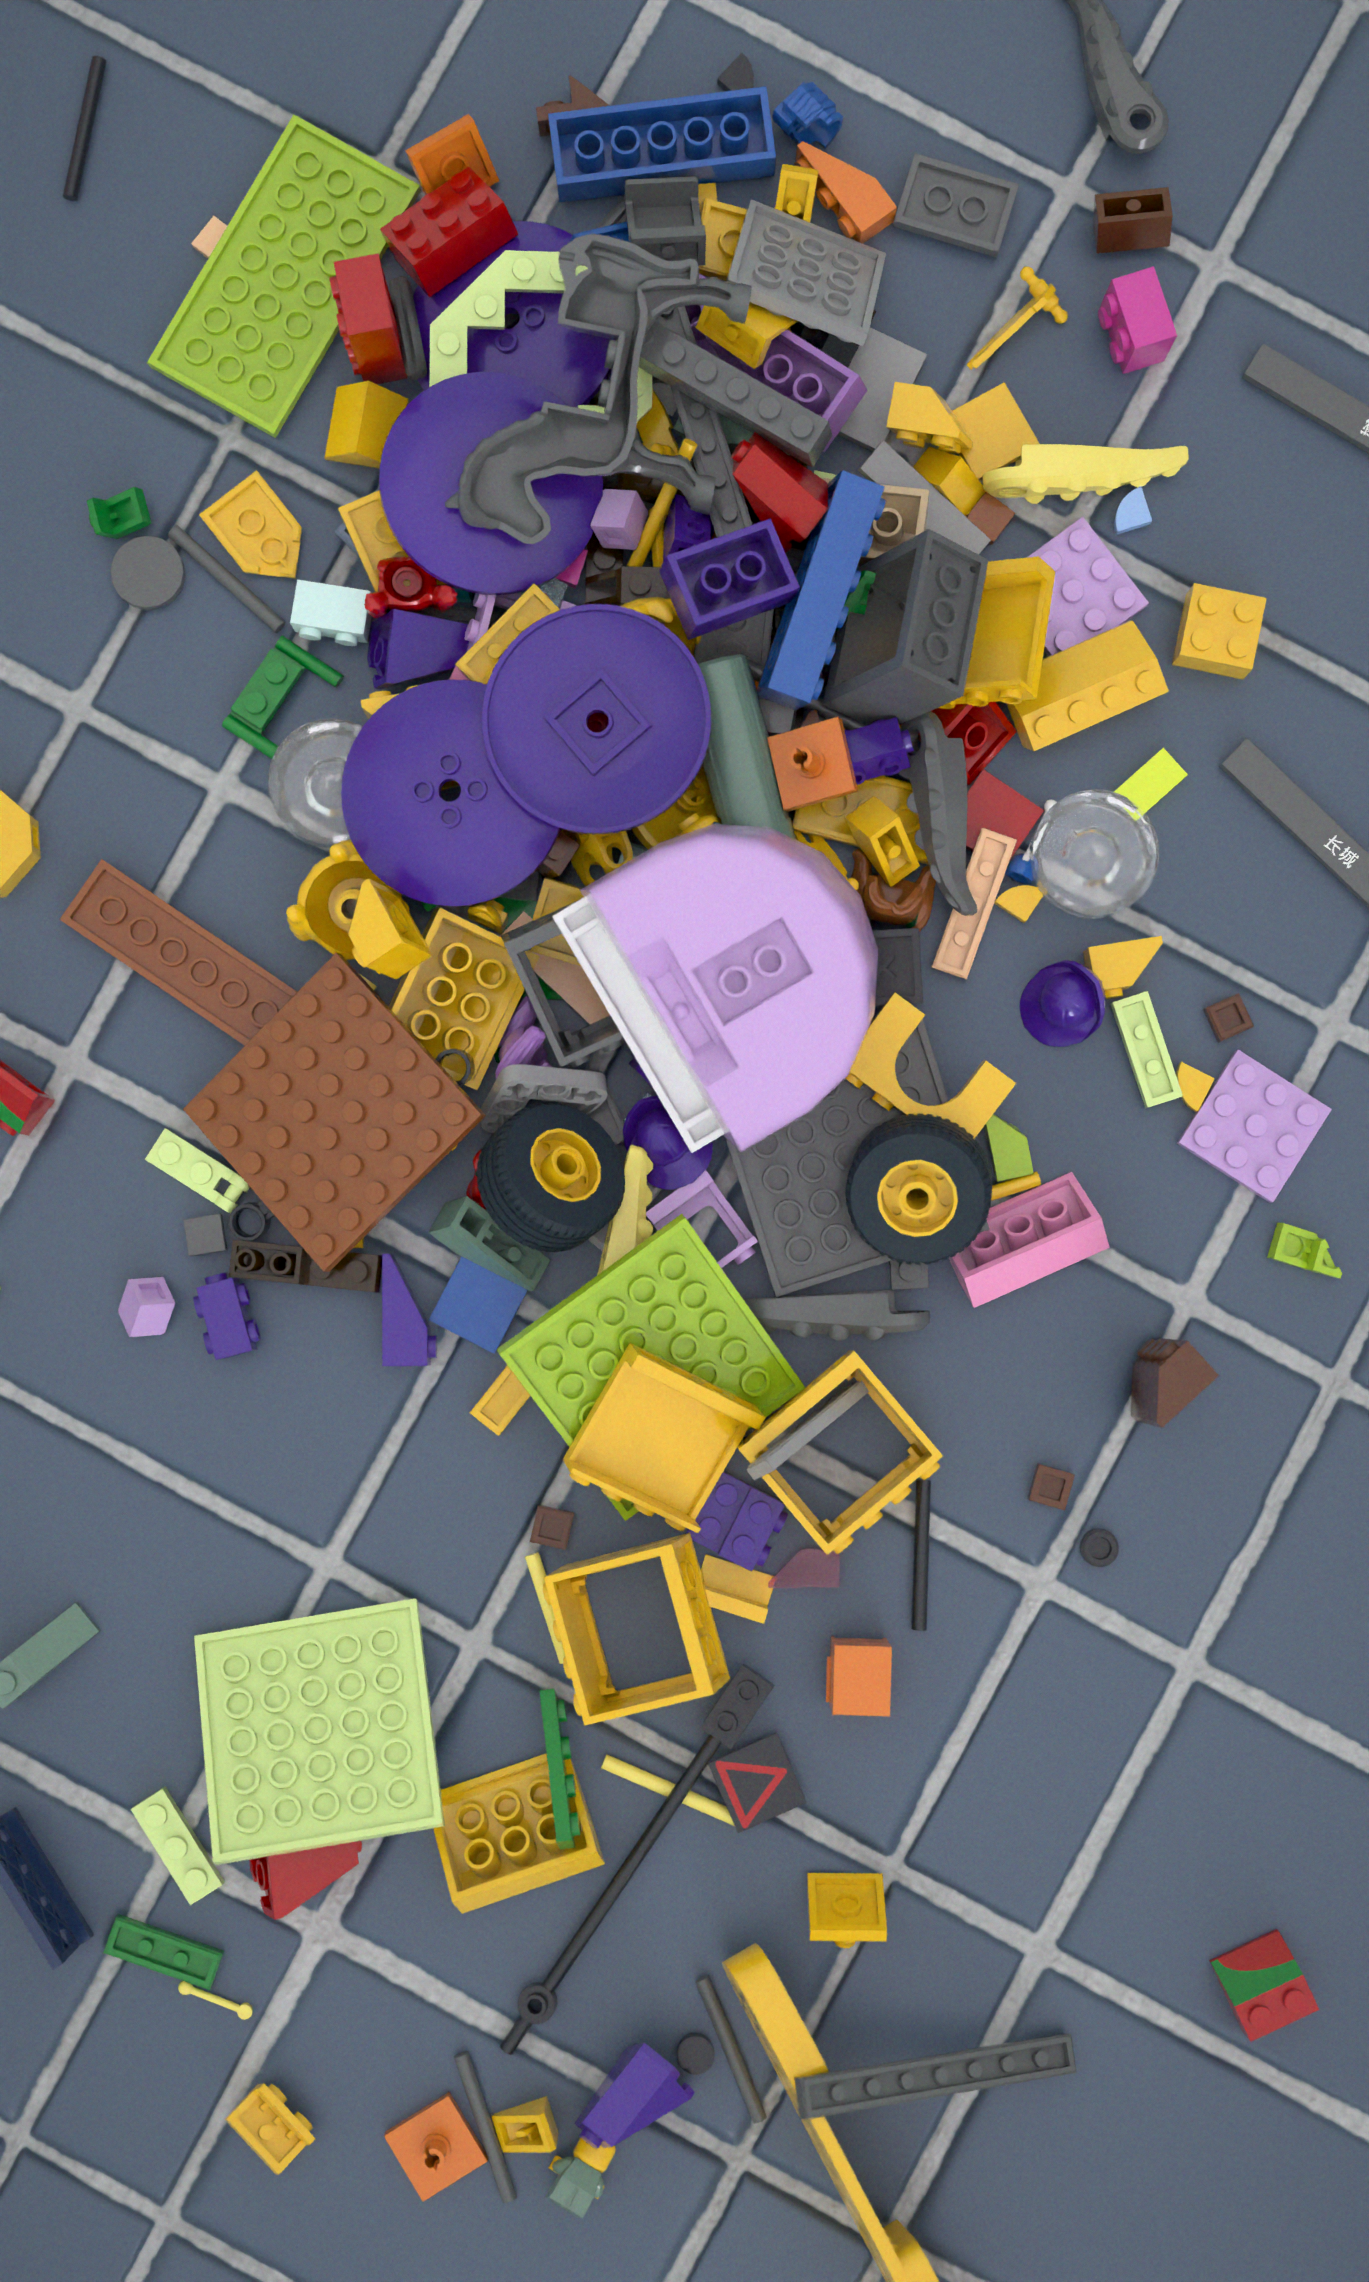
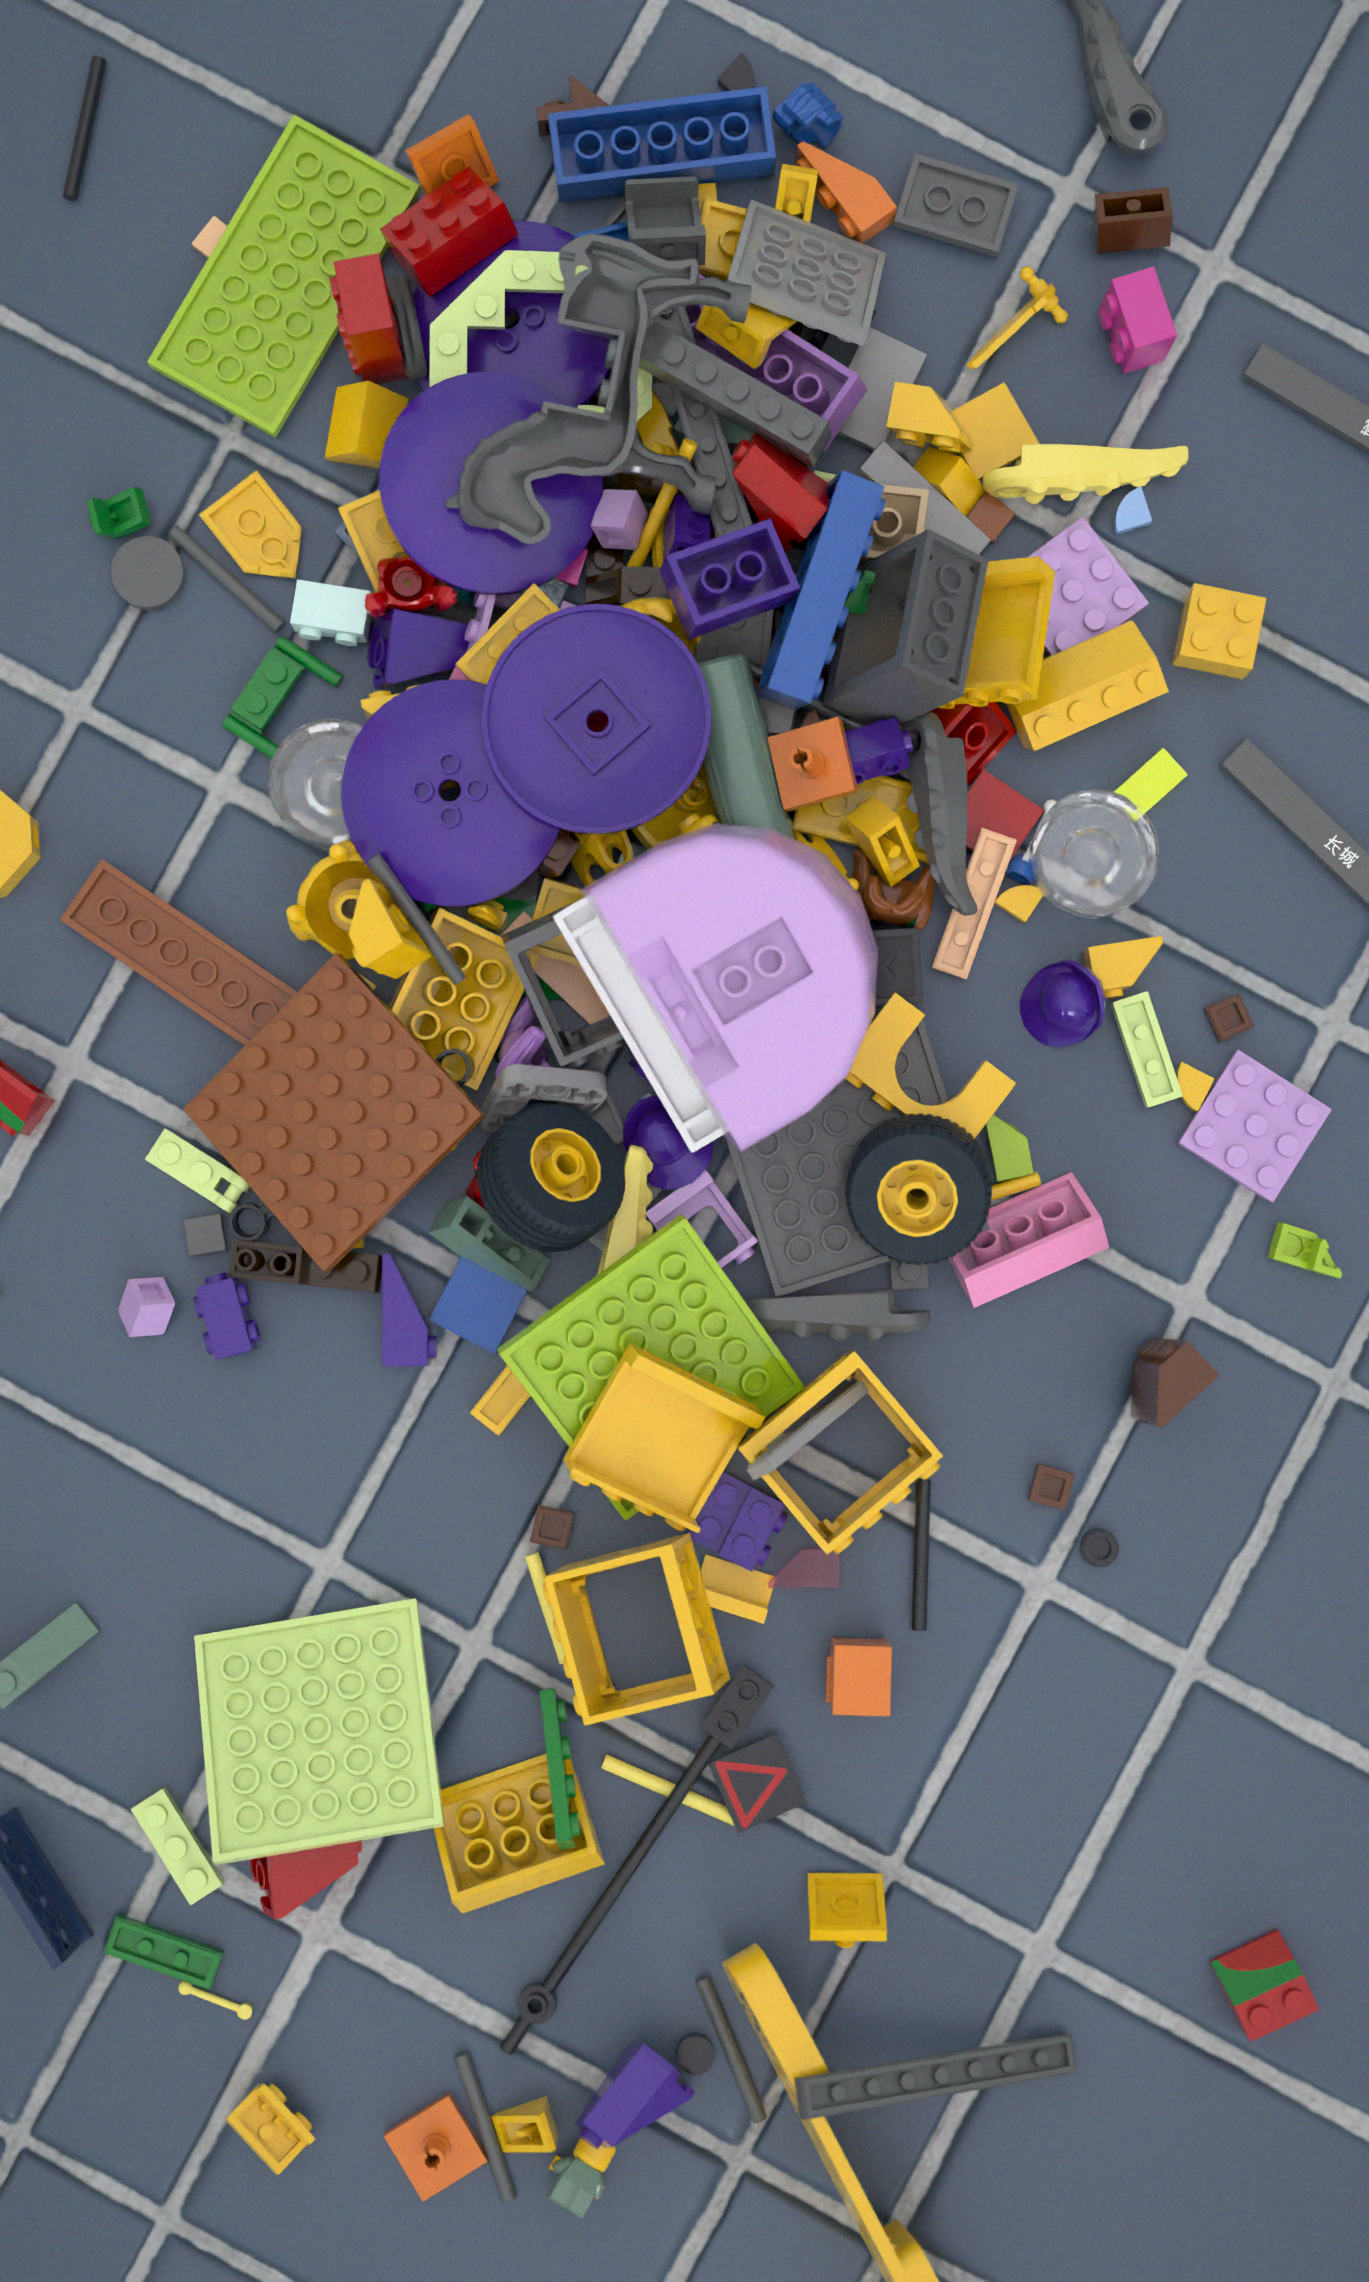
none -> dark grey bar [367,853,467,985]

